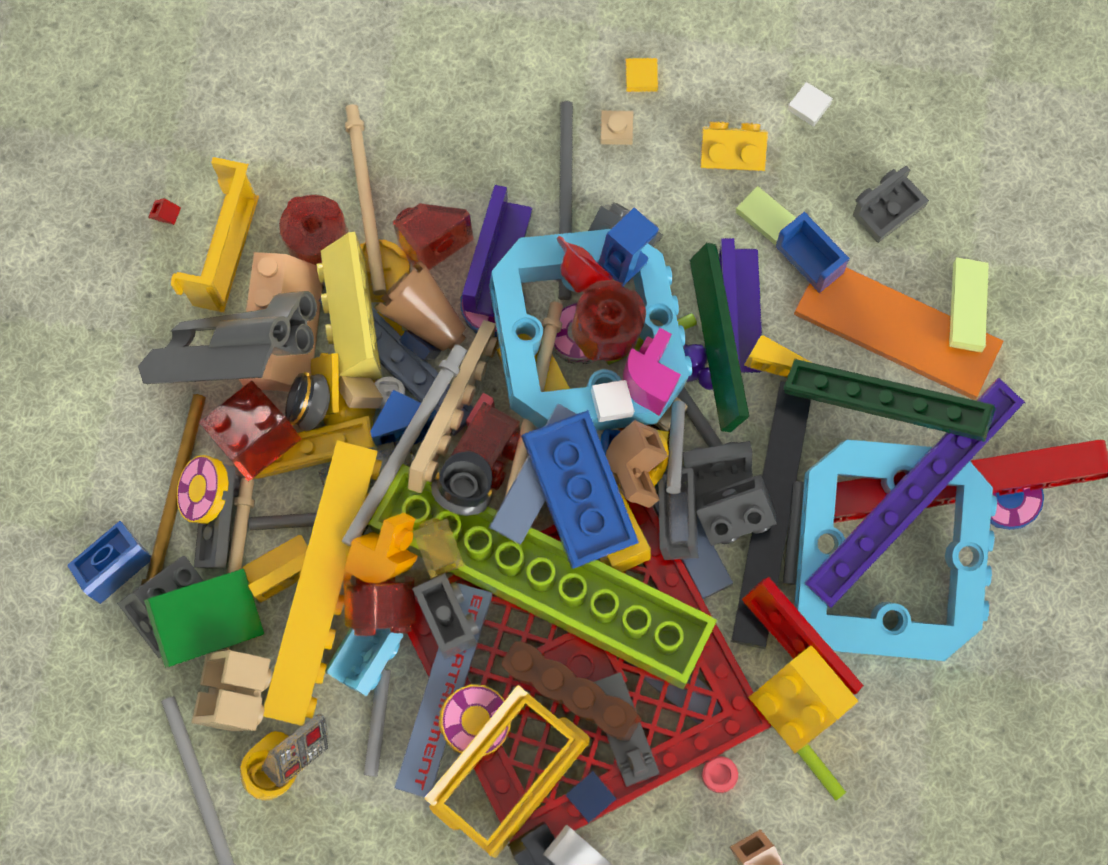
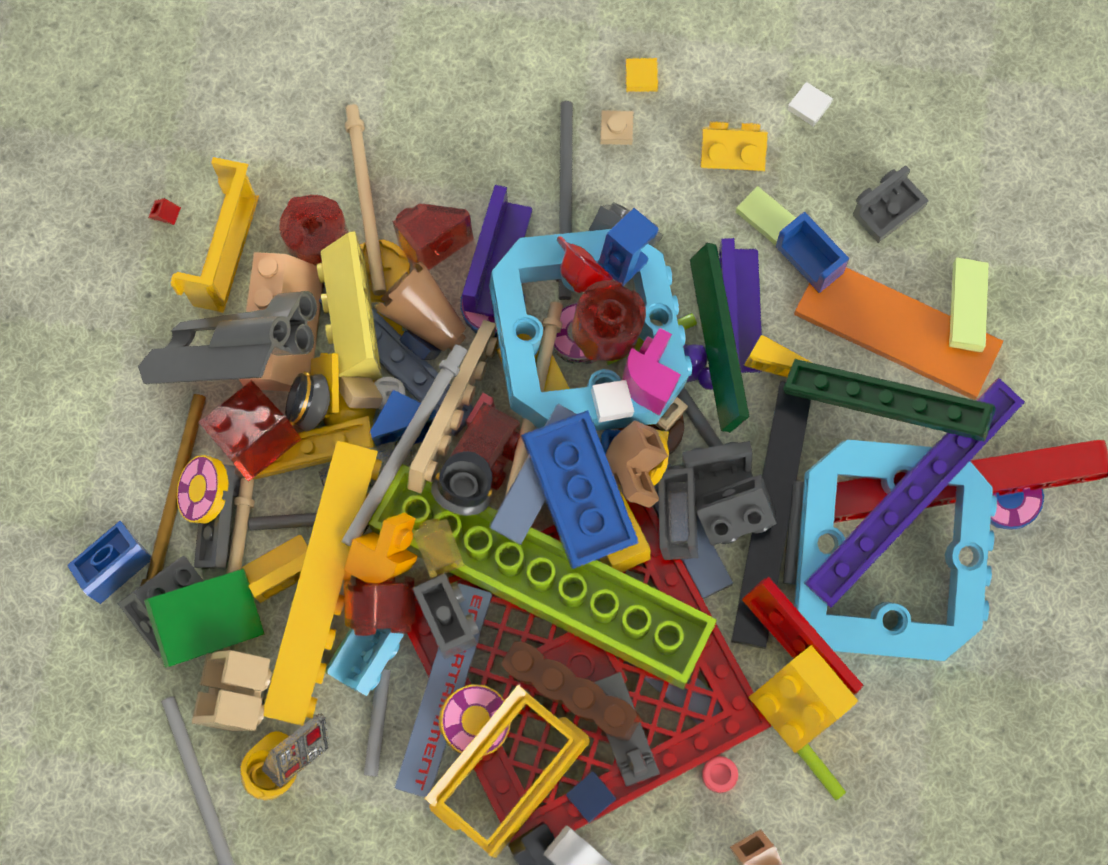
light grey bar [666,401,685,494] -> none

